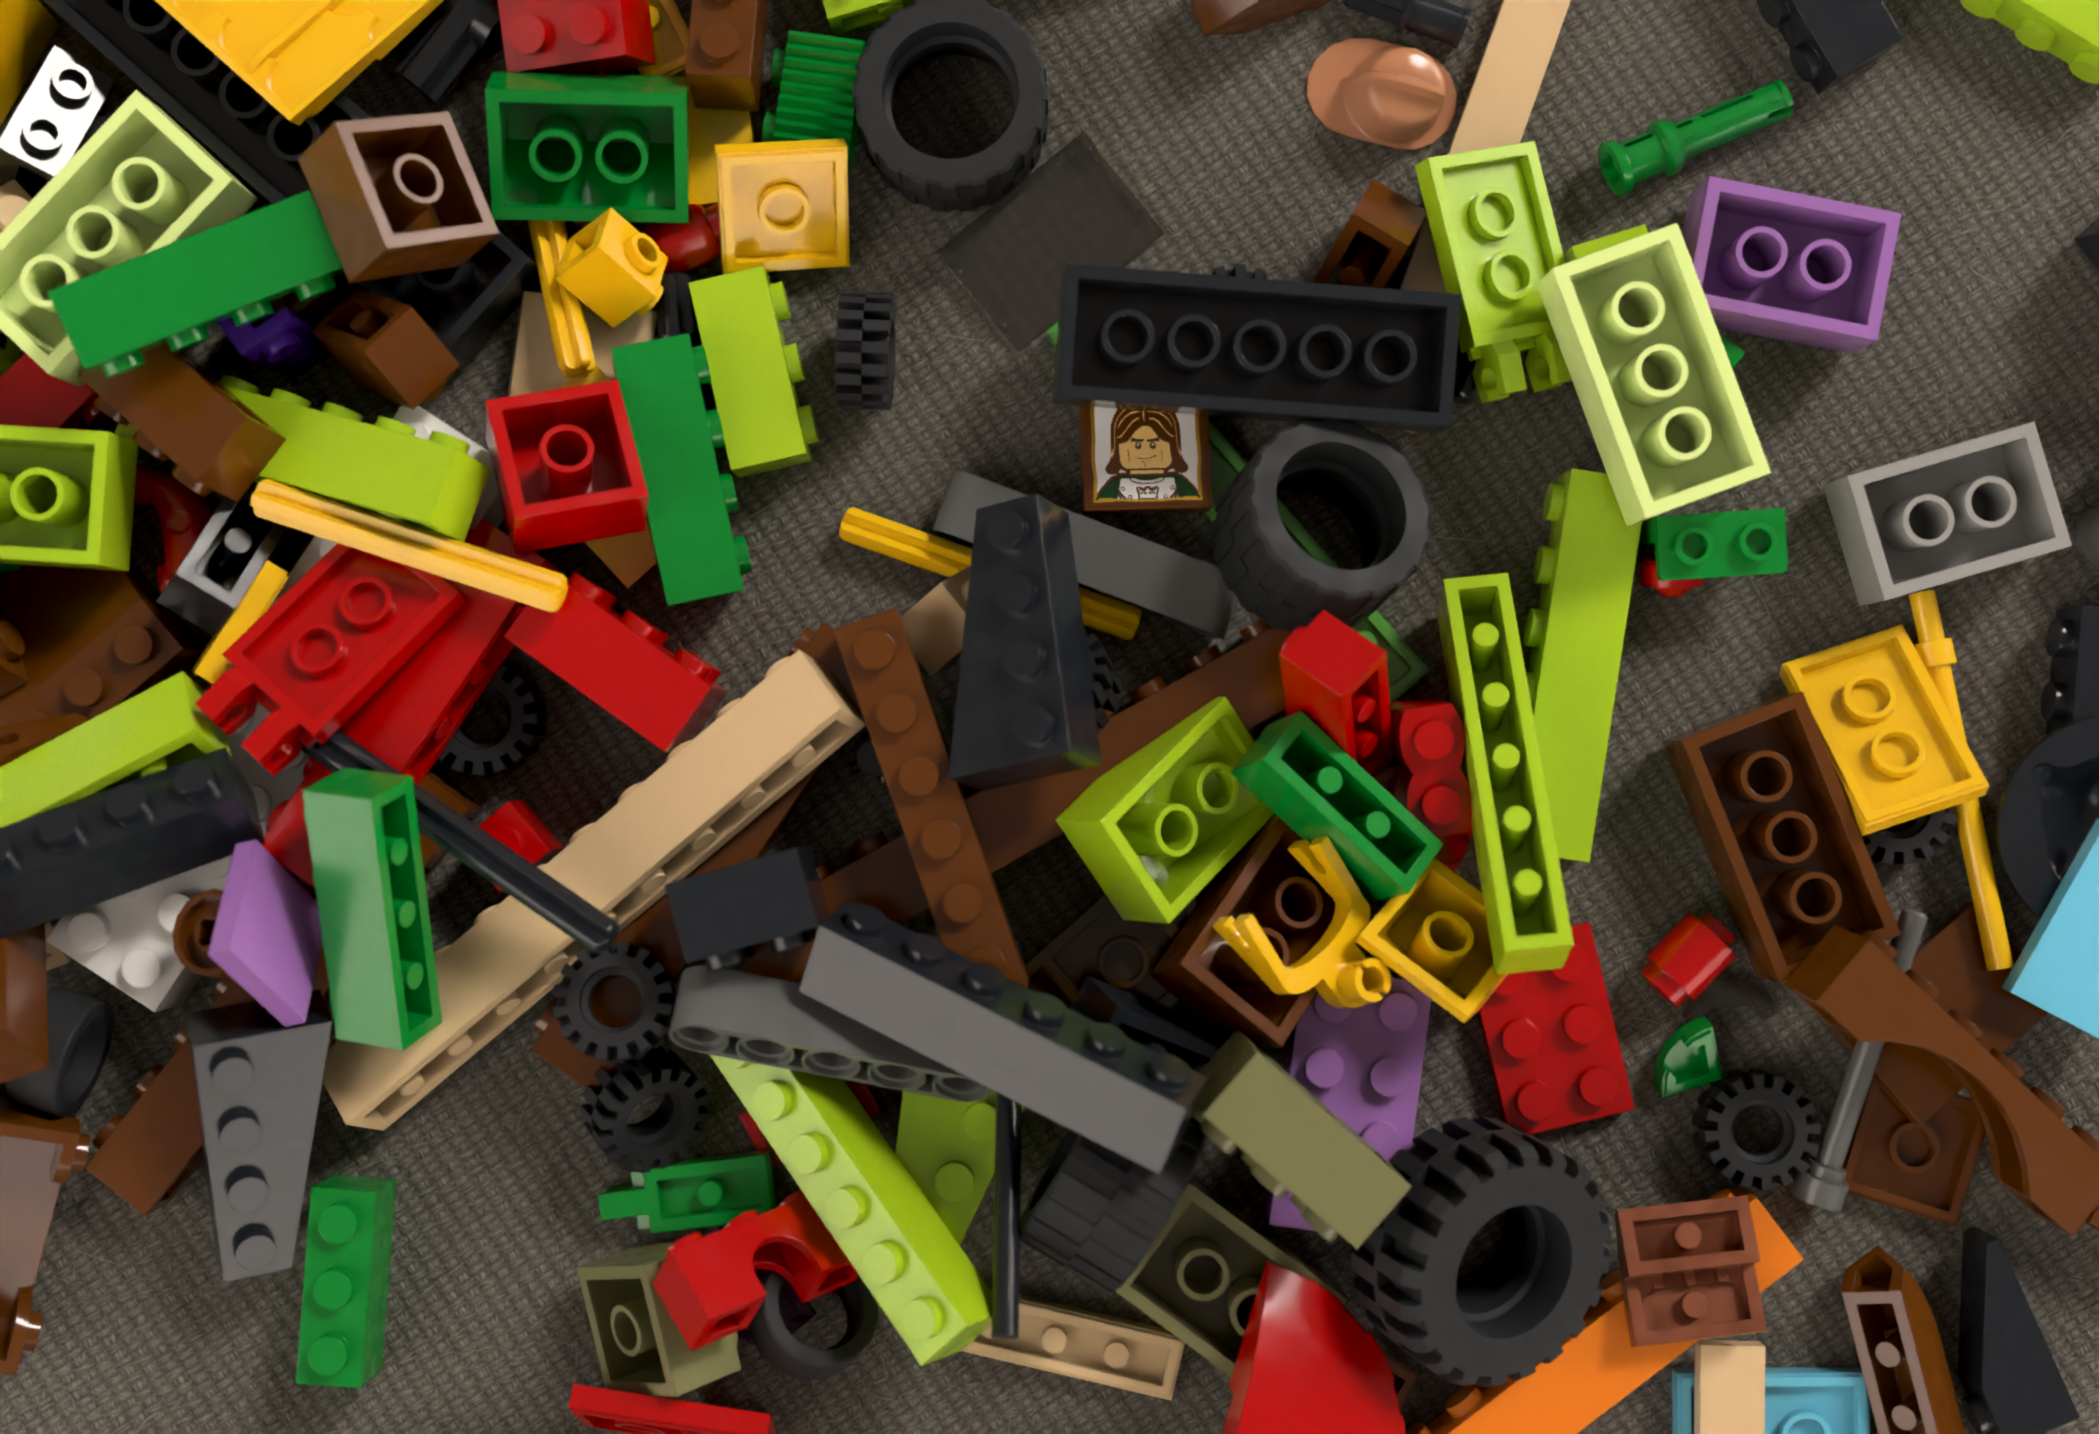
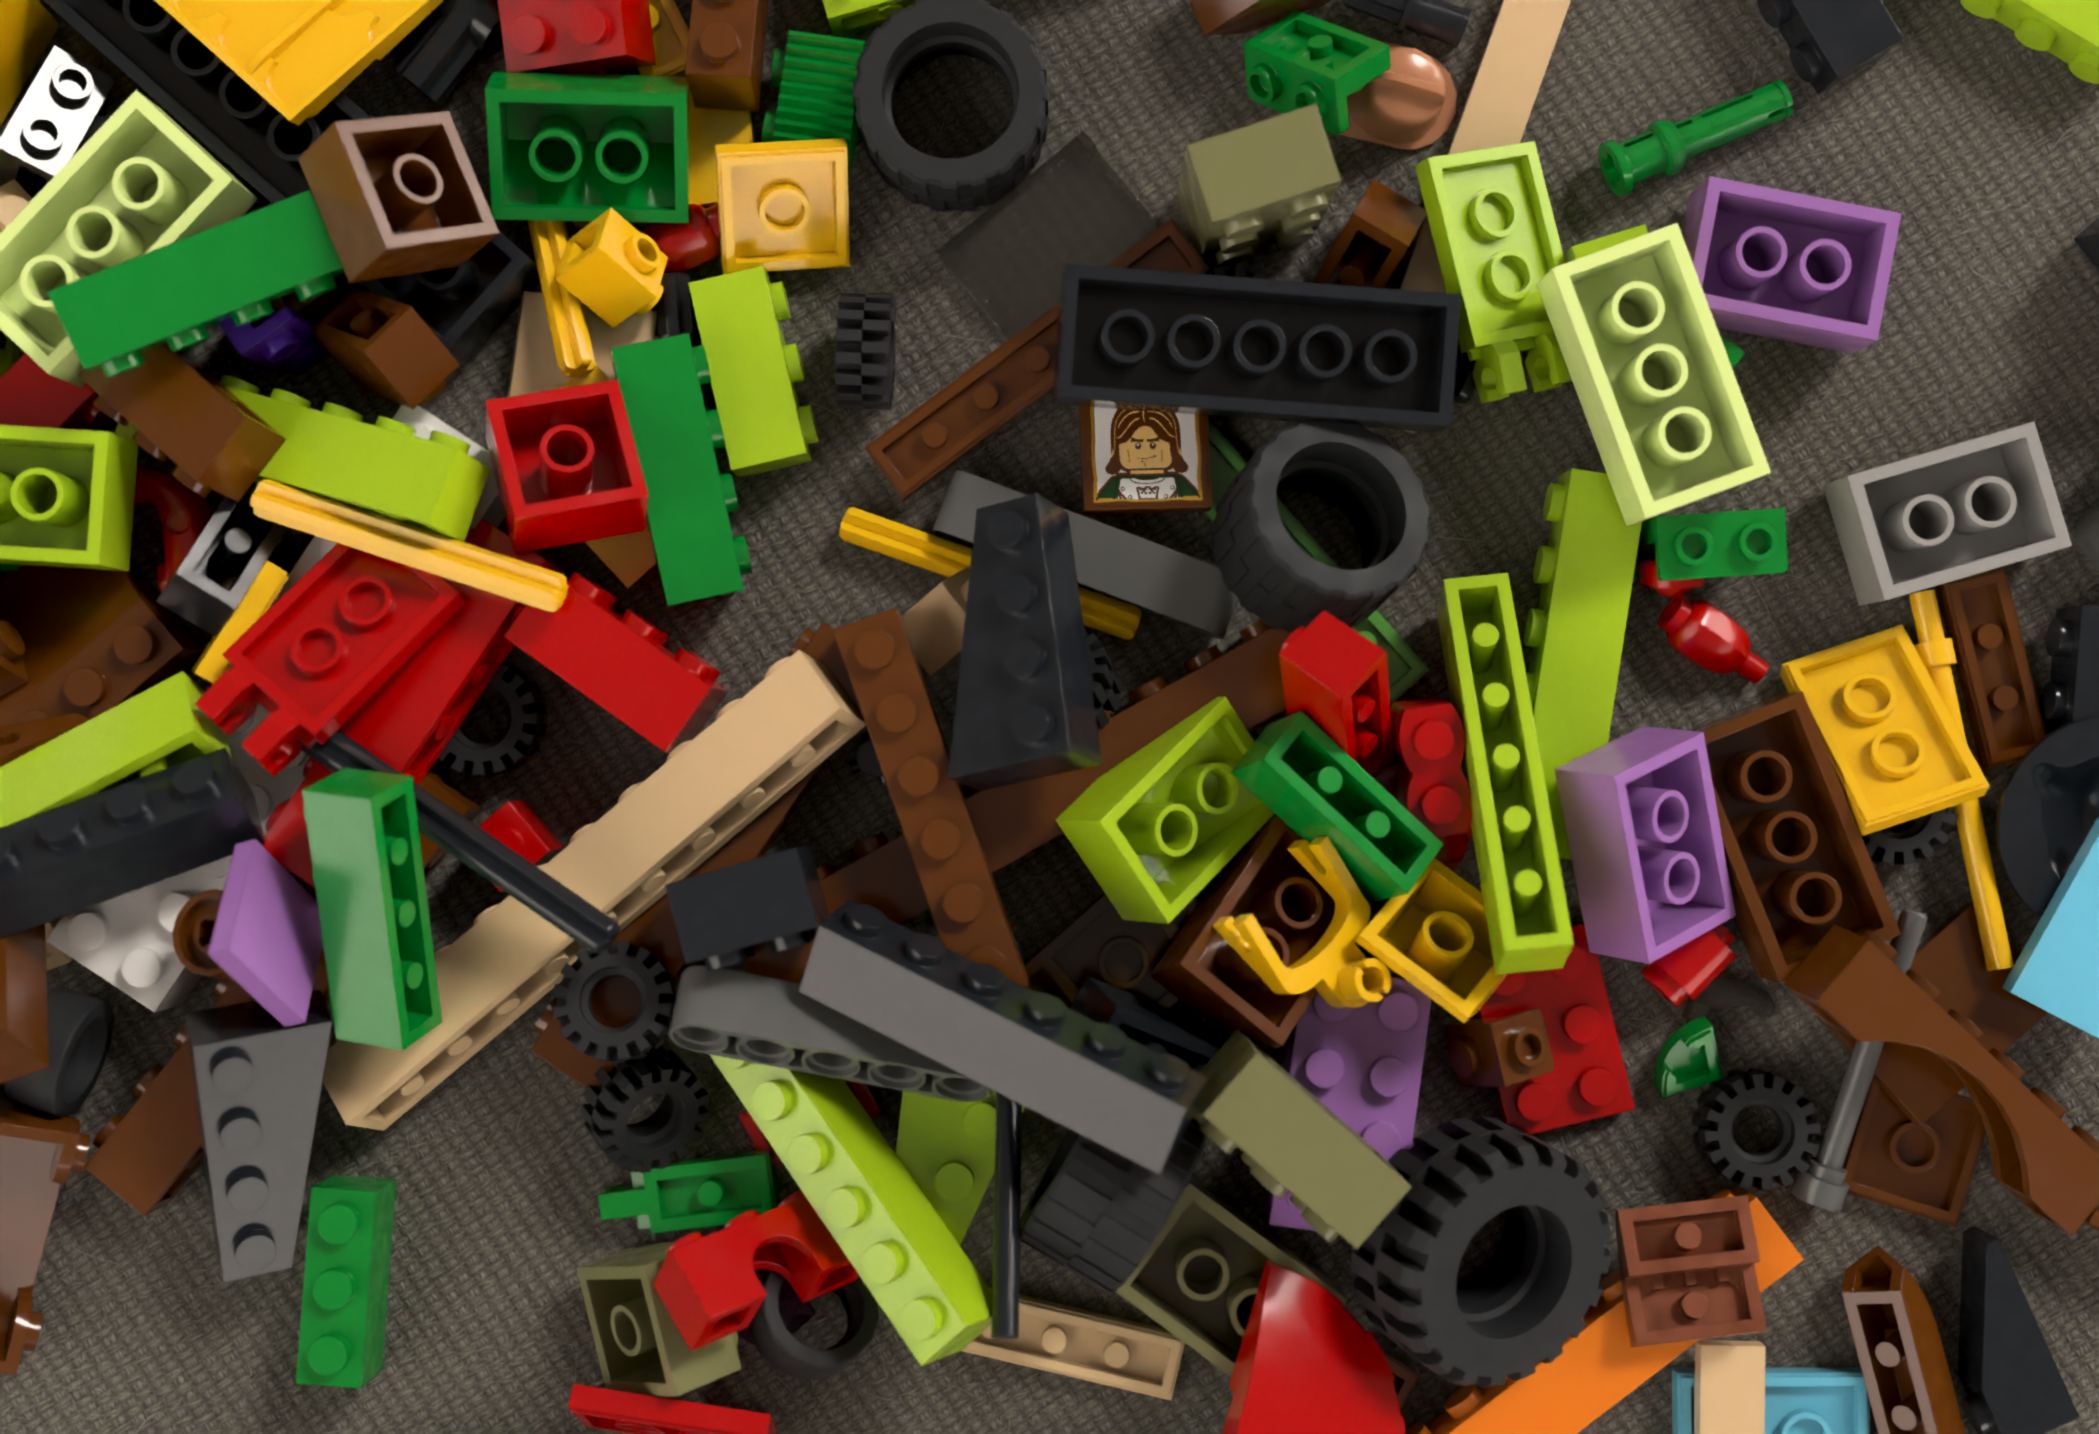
none -> reddish brown tile [865,218,1210,501]
none -> olive brick [1176,104,1341,267]
none -> green bracket [1242,10,1391,135]
none -> reddish brown bracket [1444,1009,1555,1087]
none -> medium lavender brick [1554,726,1736,964]
none -> red plant [1658,596,1769,684]
none -> reddish brown tile [1936,567,2046,767]

